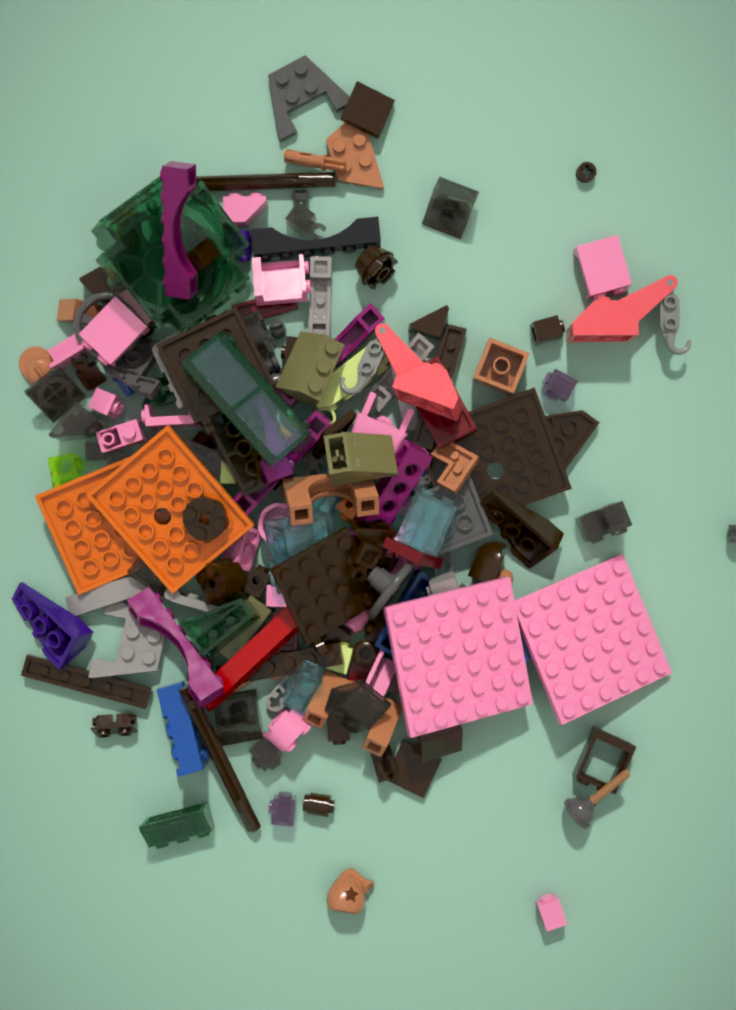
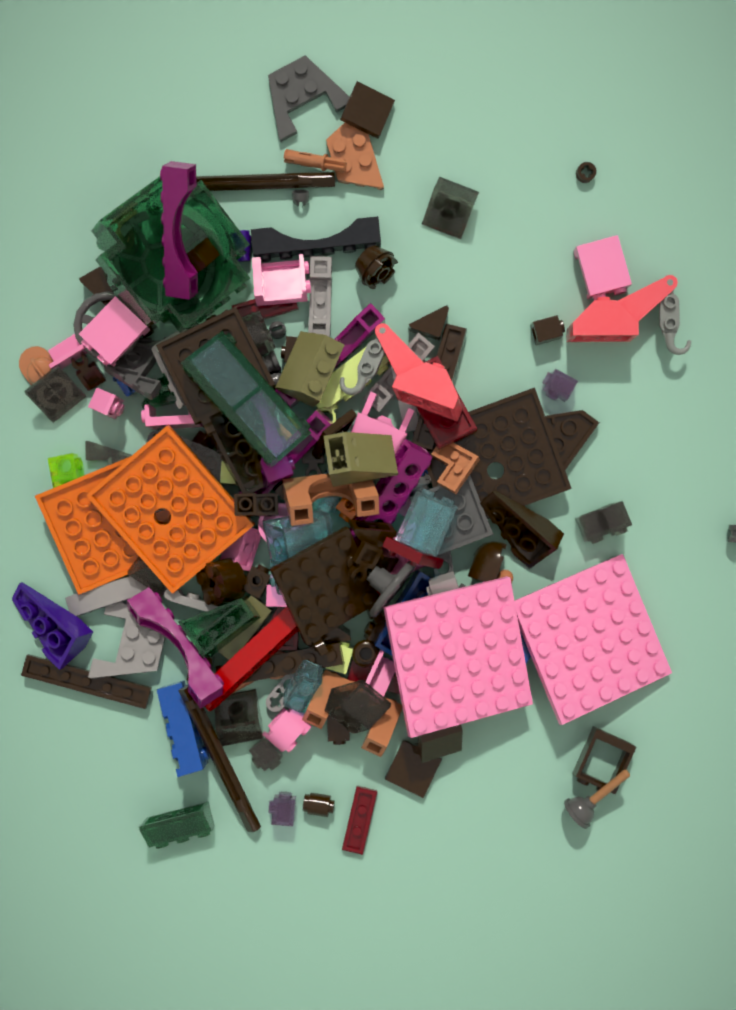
clear smoke slope [49,401,105,441] -> none
nougat slope [56,299,102,325] -> none
dark brown hinge [91,713,138,738] -> none
bright pink slope [95,419,147,453] -> none
dark brown plate [183,496,228,541] -> none
bright pink slope [223,193,268,227] -> none
clear smoke brick [285,202,326,240] -> none
nougat piece [326,868,374,914] -> none
bright pink cone [345,610,370,634] -> none
dark brown hinge [370,744,399,783] -> none
nougat brick [472,337,530,396] -> none
bright pink brick [536,893,568,932] -> none
none -> dark brown slope [234,493,279,516]
none -> dark red tile [342,786,377,855]

